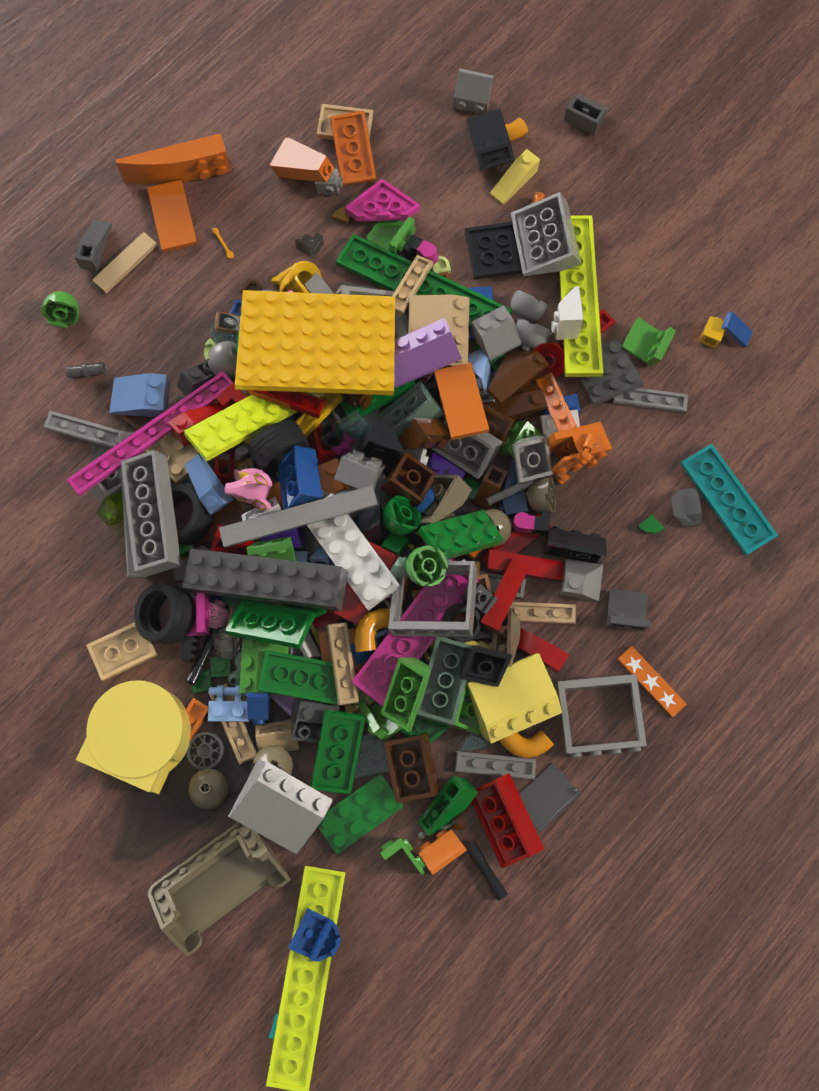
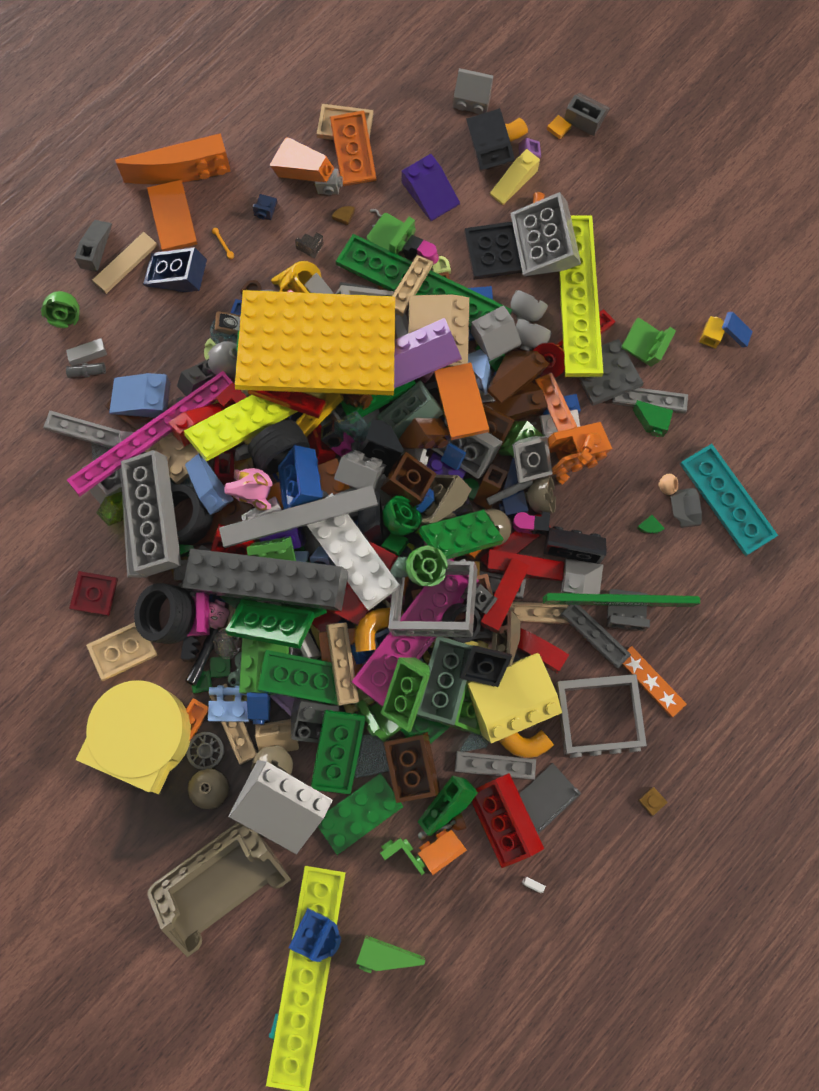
dark pink plate [345,179,420,221] -> none
black piece [465,840,508,901] -> none
white slope [551,286,583,340] -> none
none -> light grey slope [66,338,107,366]
none -> dark red plate [69,571,118,616]
none -> dark blue slope [143,247,207,292]
none -> dark blue bracket [252,194,277,220]
none -> bright green slope [356,935,426,973]
none -> dark purple slope [401,154,460,221]
none -> blue tile [441,443,466,470]
none -> medium lavender slope [518,138,541,158]
none -> white tile [522,877,546,893]
none -> green tile [543,593,700,607]
none -> light orange tile [547,115,572,139]
none -> dark grey tile [560,605,631,669]
none -> green slope [633,400,673,437]
none -> pearl gold plate [638,787,668,816]
none -> light nougat piece [658,474,678,495]

